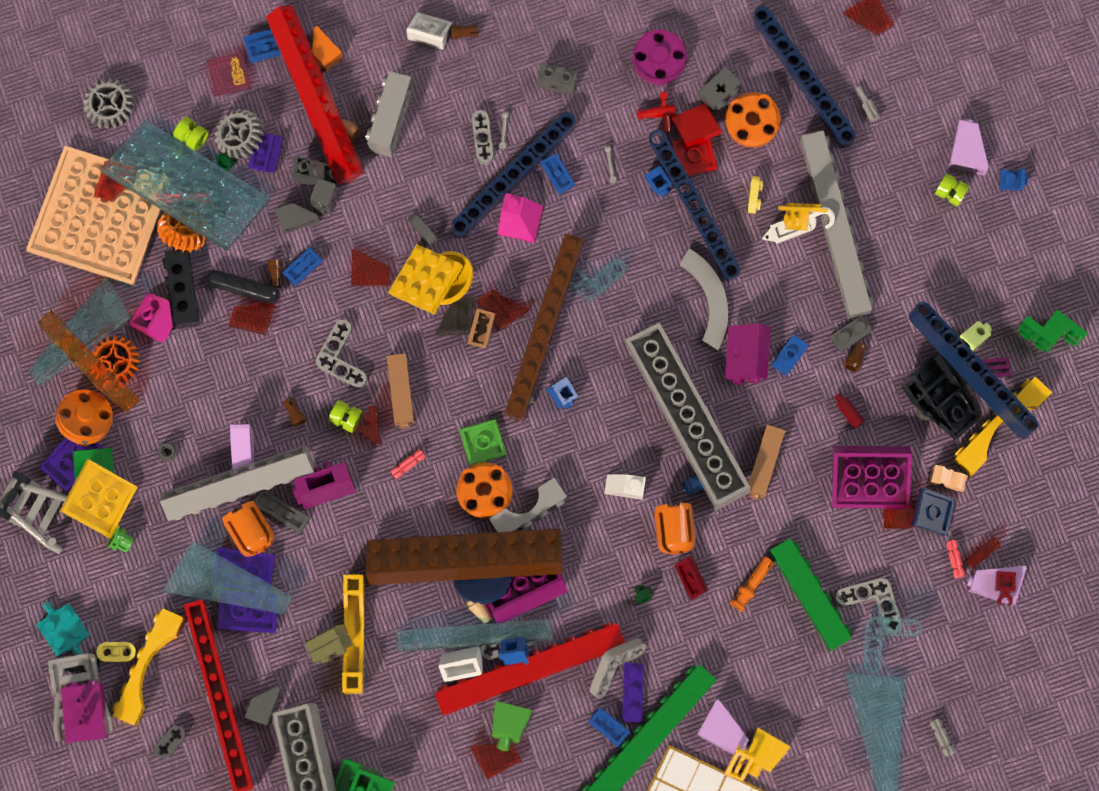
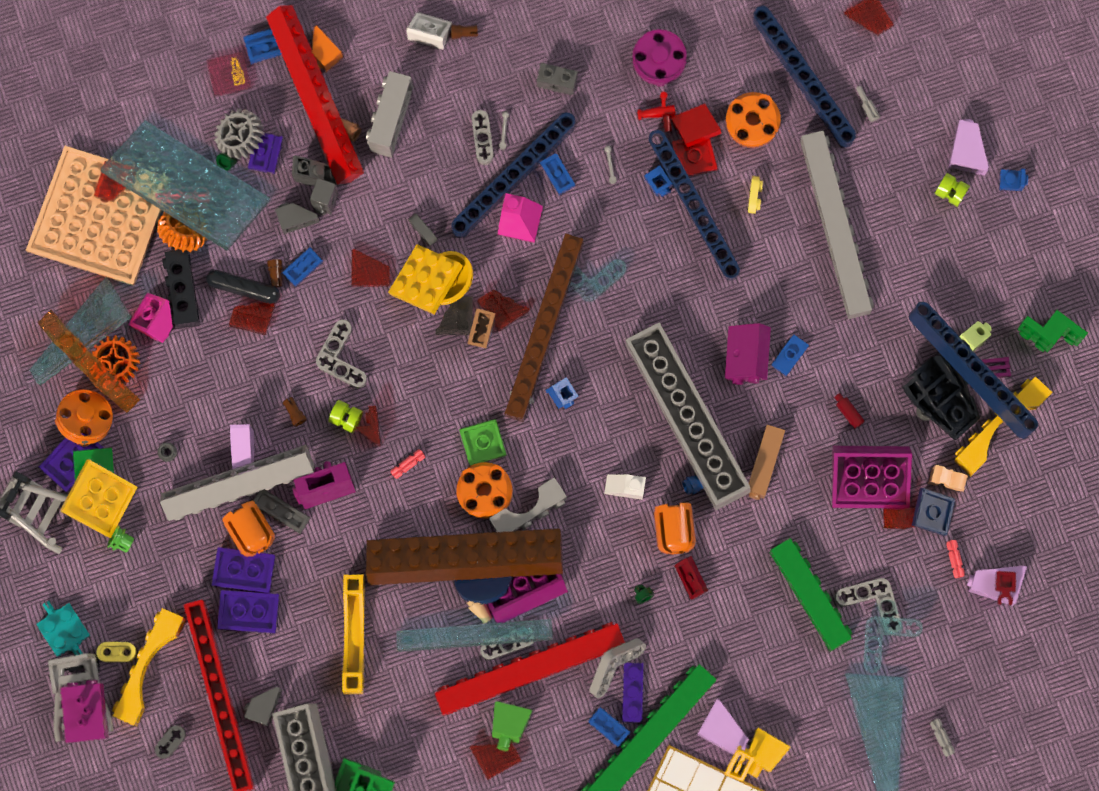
light grey gear [83,78,134,129] -> none
clear light blue wing [163,541,294,615] -> none
lime wheel [173,116,209,151] -> none
olive brick [305,624,353,664] -> none
medium nougat brick [387,353,415,429] -> none
white brick [439,646,483,682] -> none
blue brick [498,637,529,665] -> none
light grey tile [680,248,728,350] -> none
dark grey brick [698,67,741,112] -> none
orange pin [729,556,774,612] -> none
white plate [762,207,835,244] -> none
yellow bracket [778,203,828,231] -> none
dark grey plate [830,315,873,353] -> none
reddish brown cone [844,343,867,372] -> none
clear red axle [965,537,1001,570] -> none

